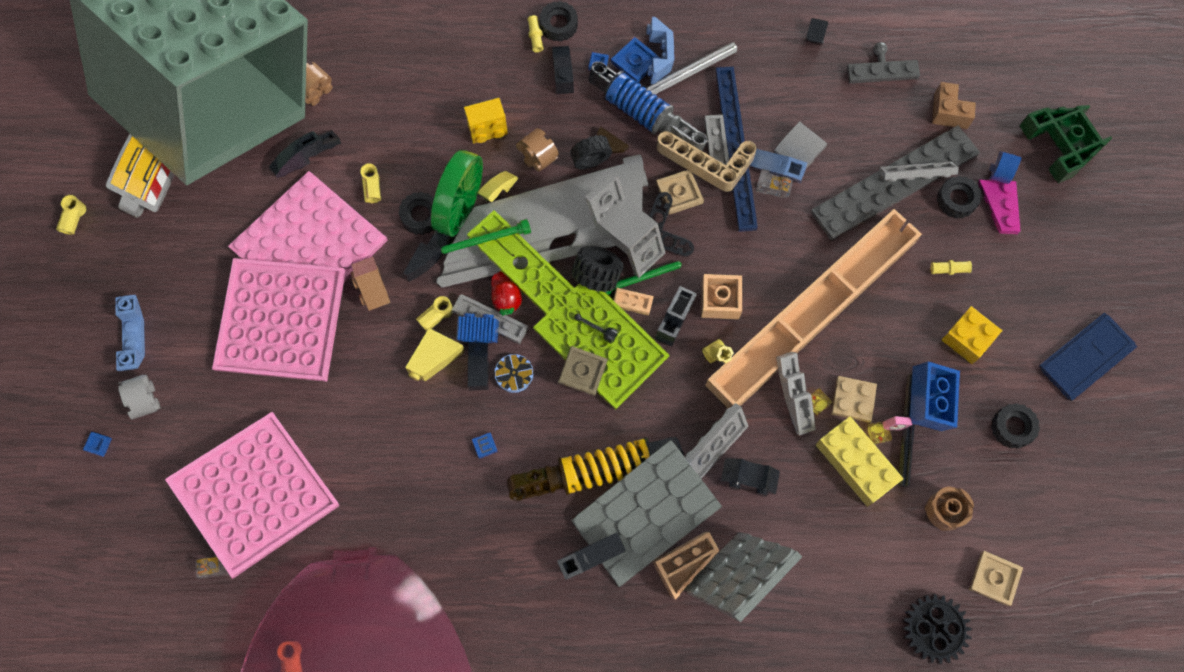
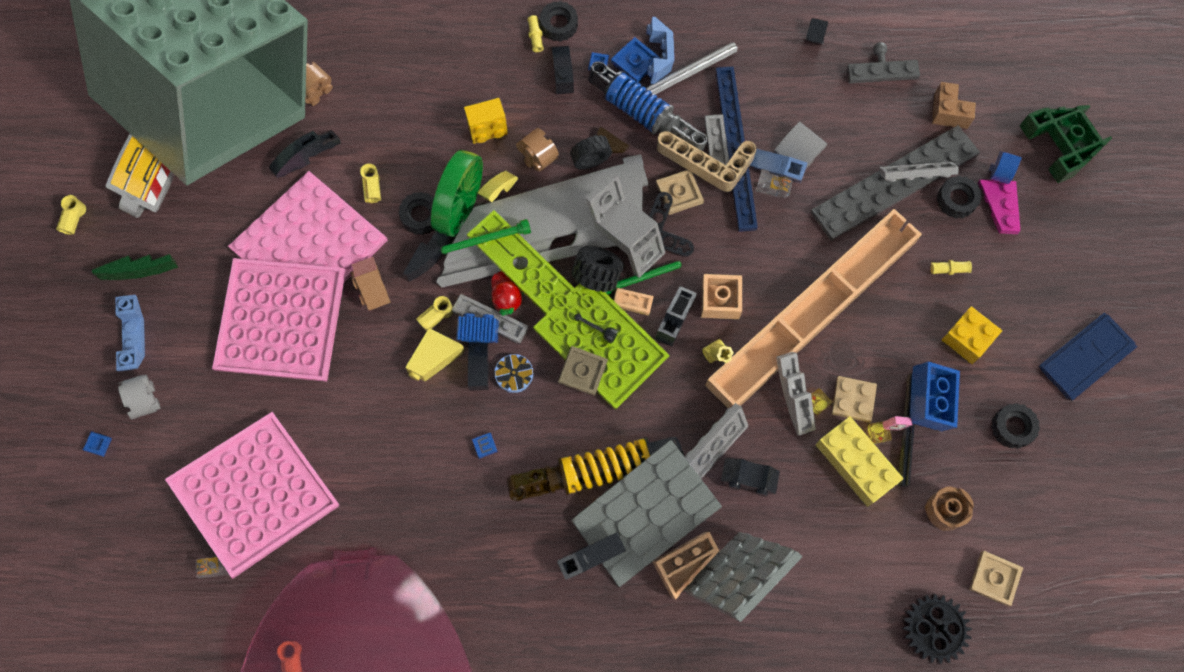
none -> dark green slope [92,254,178,280]

